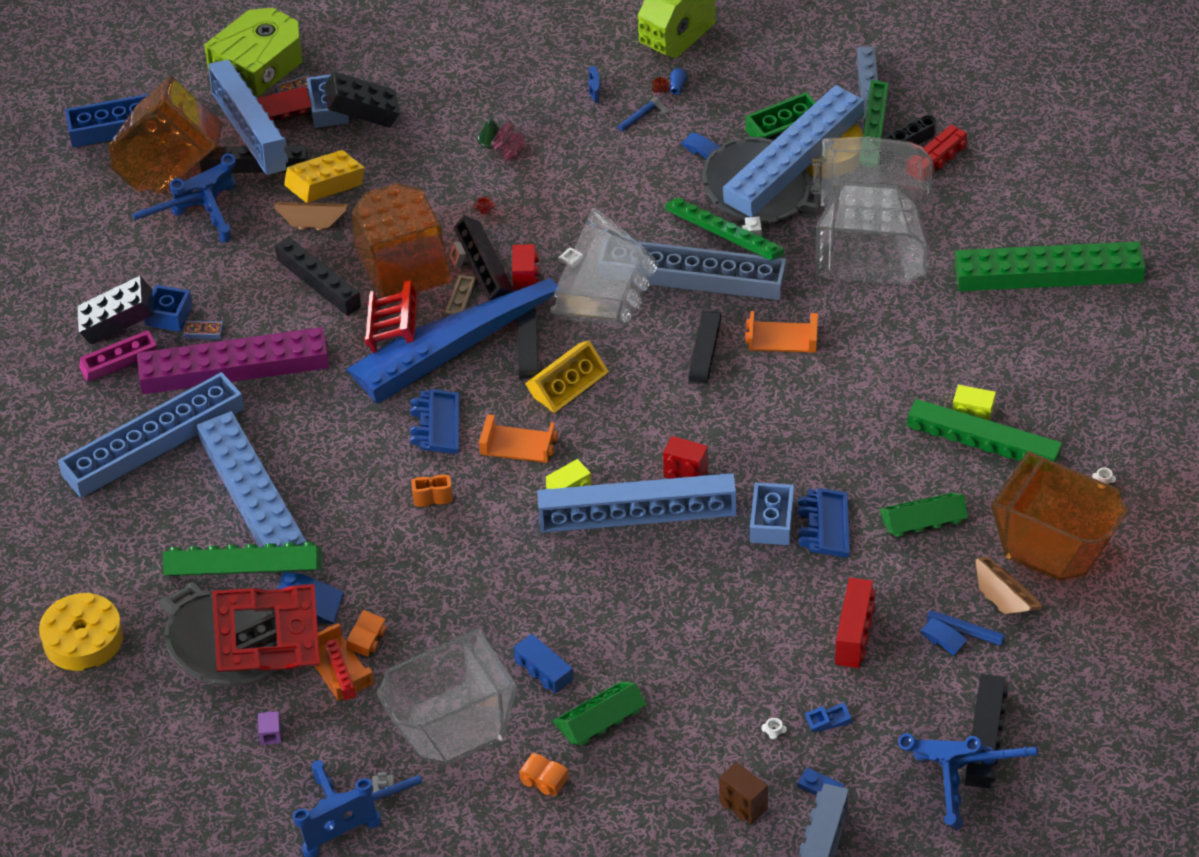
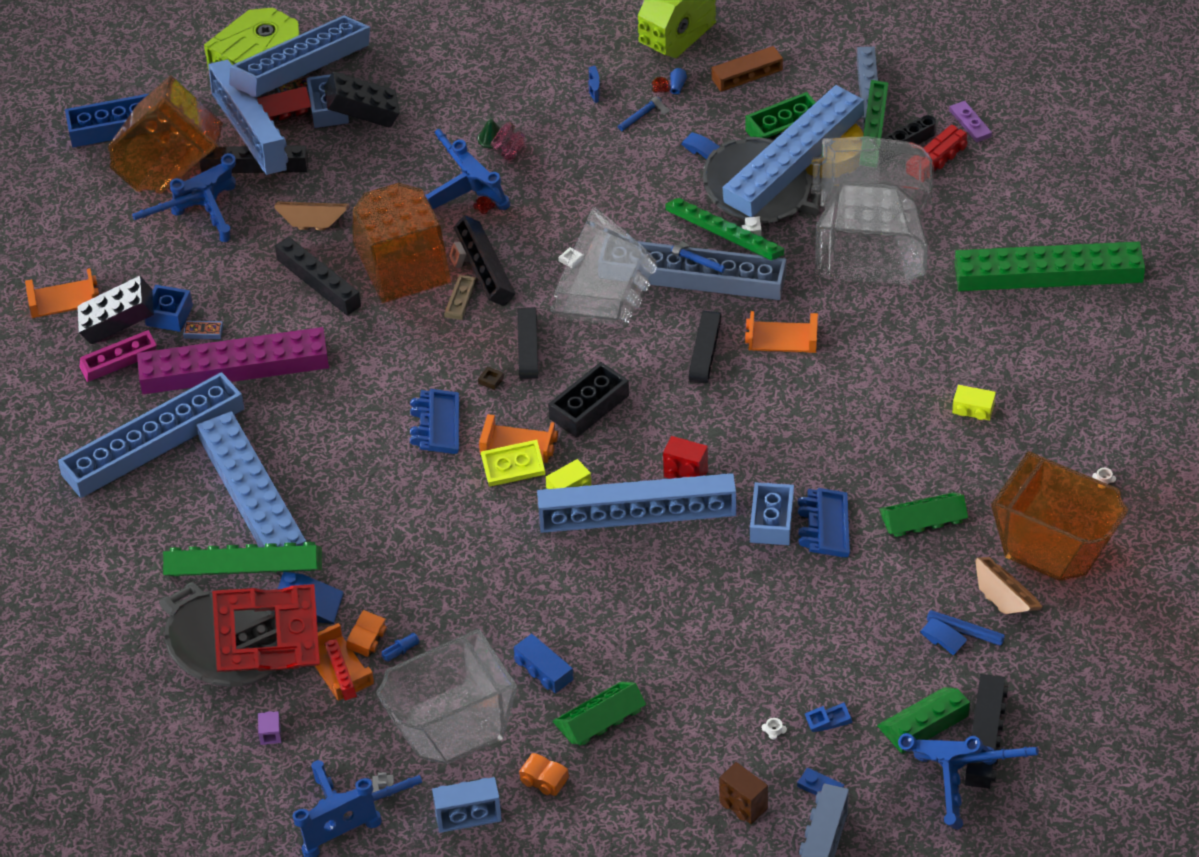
yellow brick [39,593,123,671] -> none
yellow brick [284,150,365,203] -> none
blue wedge [346,278,561,404] -> none
red fence [364,280,418,353] -> none
orange brick [411,475,453,507] -> none
red brick [512,244,540,291] -> none
yellow slope [525,340,609,413] -> none
red brick [835,577,876,668] -> none
green brick [907,399,1062,471] -> none
none -> orange panel [25,268,99,318]
none -> medium blue brick [229,15,370,97]
none -> blue axle [381,633,420,661]
none -> blue piece [418,129,510,213]
none -> medium blue brick [432,777,502,833]
none -> dark brown plate [478,366,504,390]
none -> neon yellow plate [481,440,546,487]
none -> black brick [548,362,629,438]
none -> blue piece [671,241,725,273]
none -> dark orange brick [711,46,783,92]
none -> green slope [877,687,970,754]
none -> medium lavender plate [949,101,992,143]

